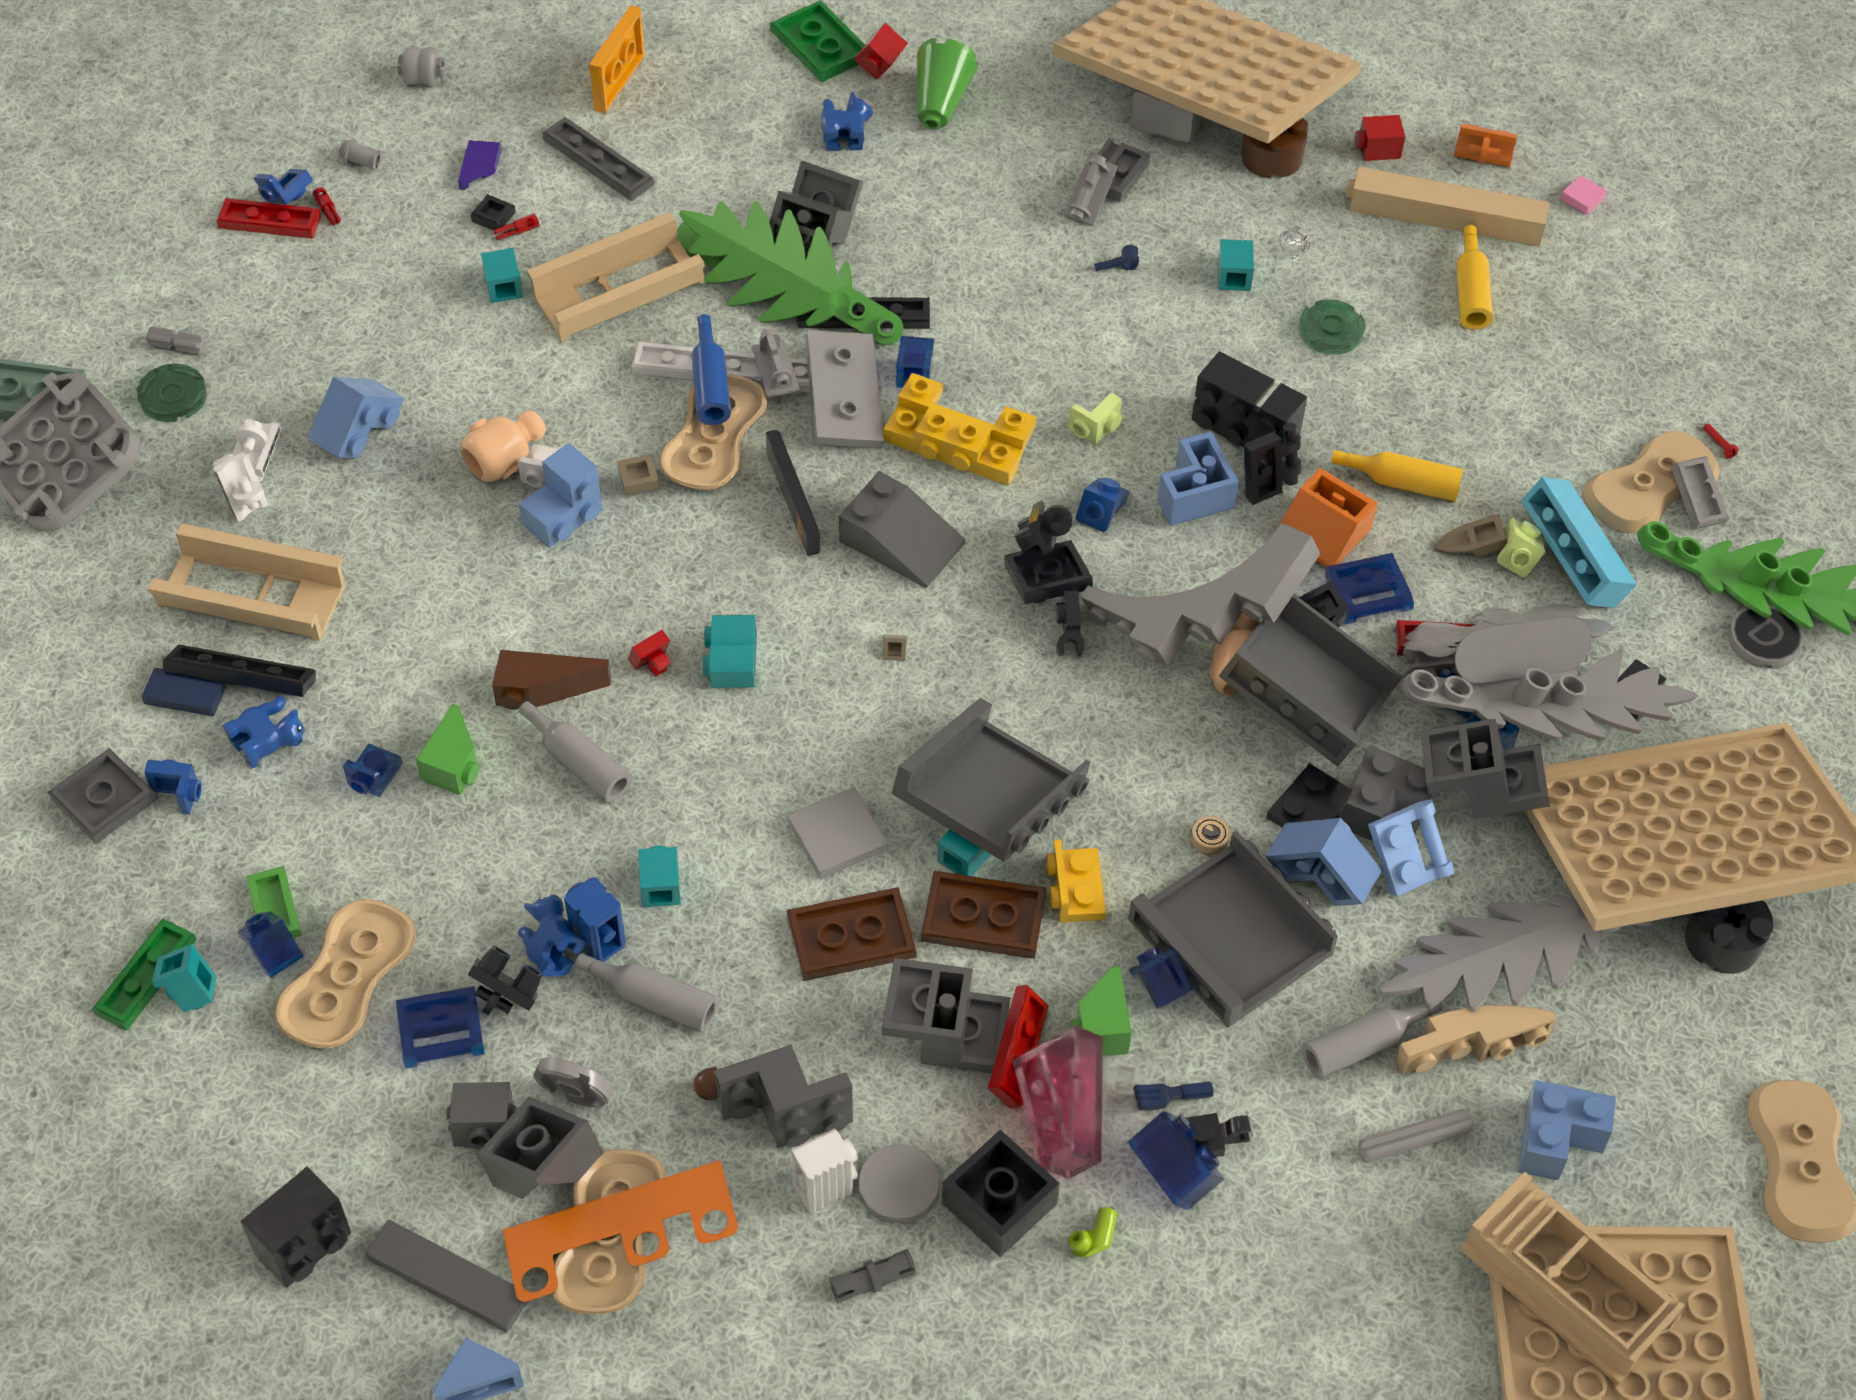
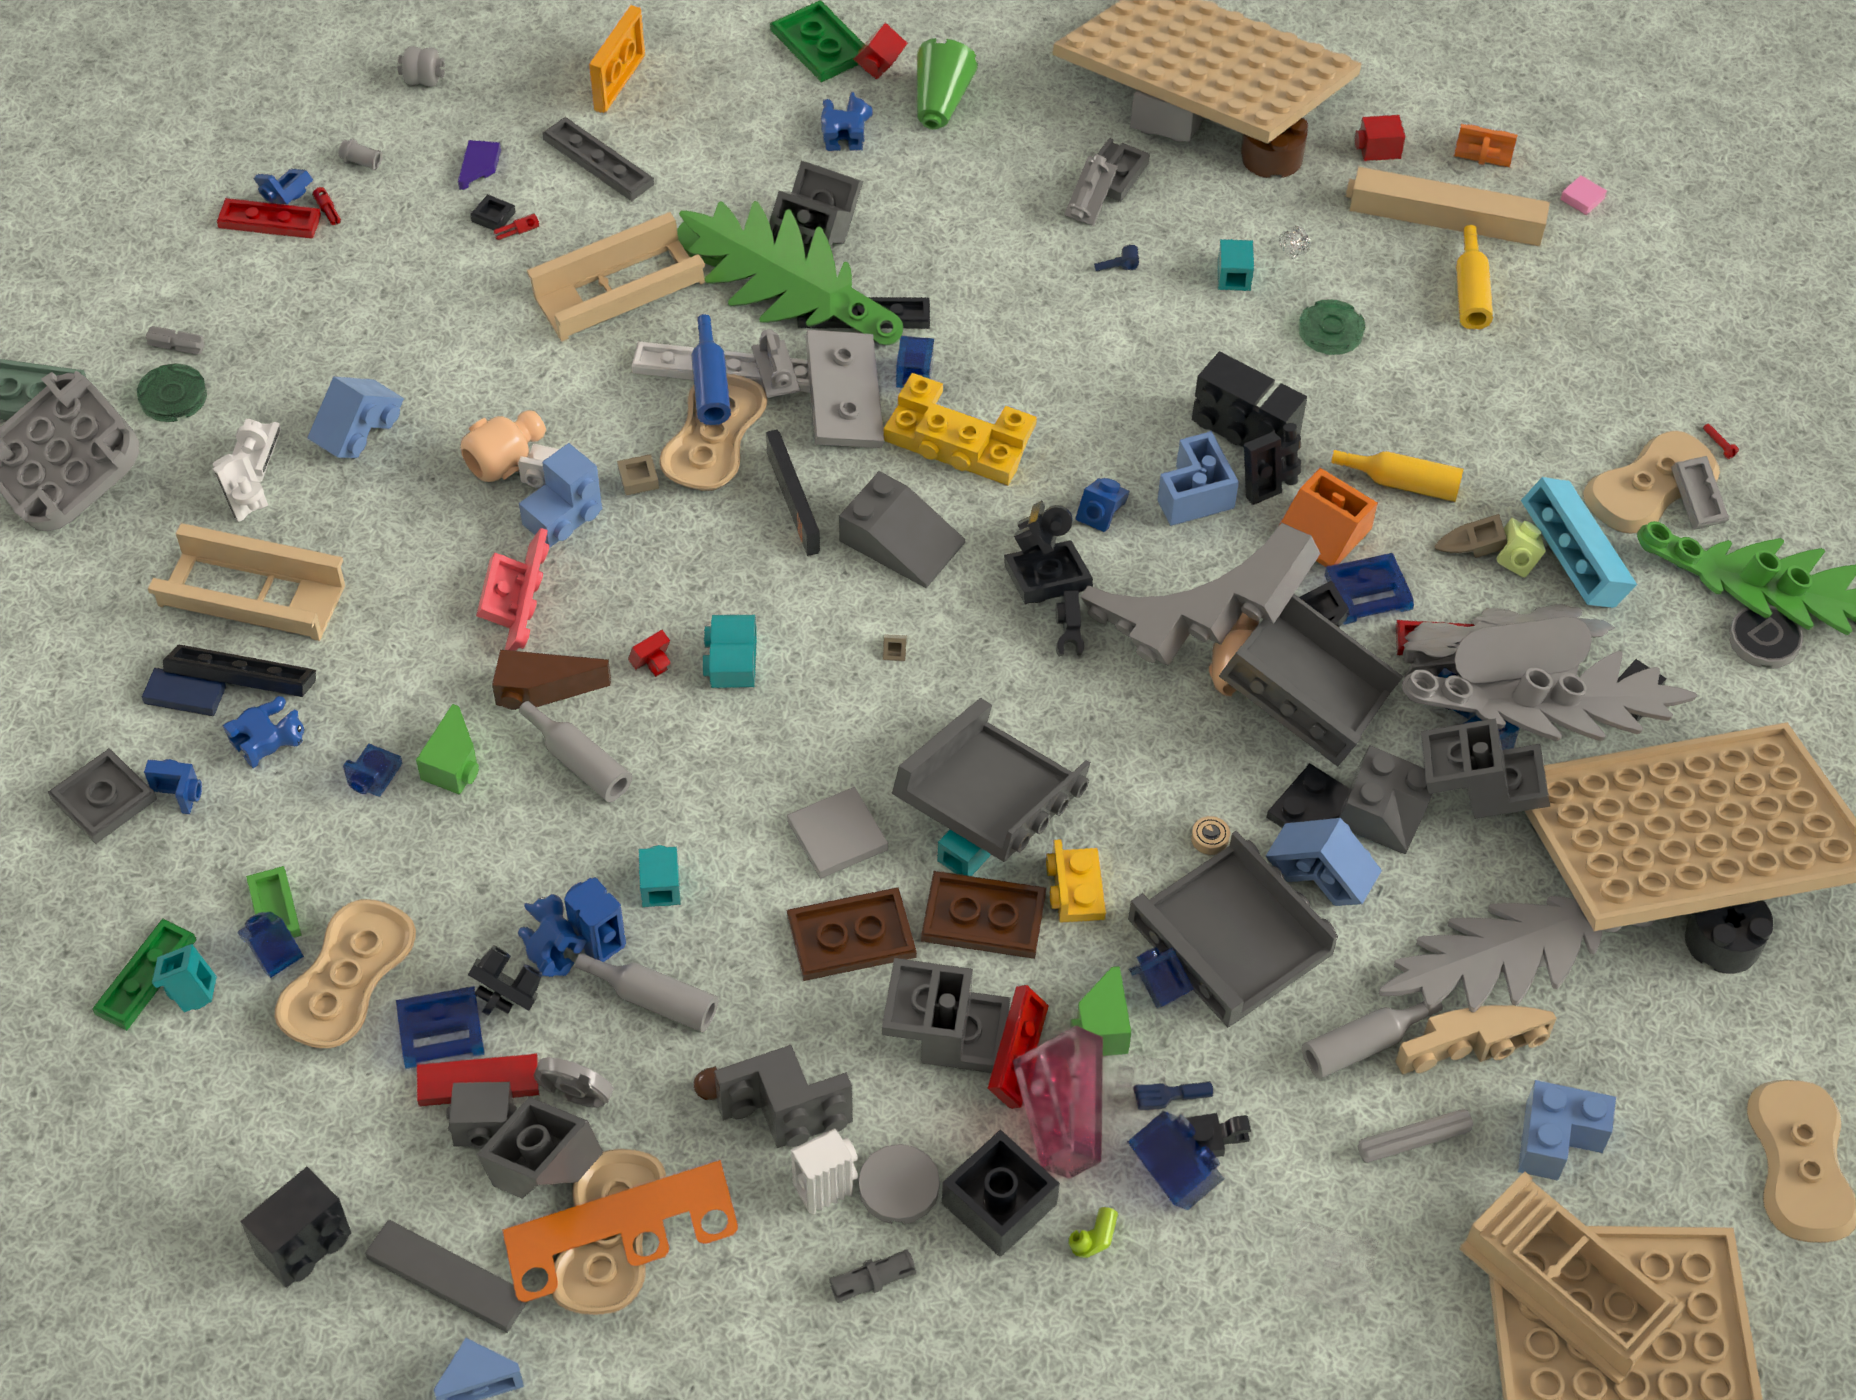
teal brick [481,248,523,303] -> none
yellowish green bracket [1069,393,1122,444] -> none
light blue plate [1368,800,1455,896] -> none
none -> red tile [417,1053,540,1107]
none -> coral bracket [476,528,549,651]

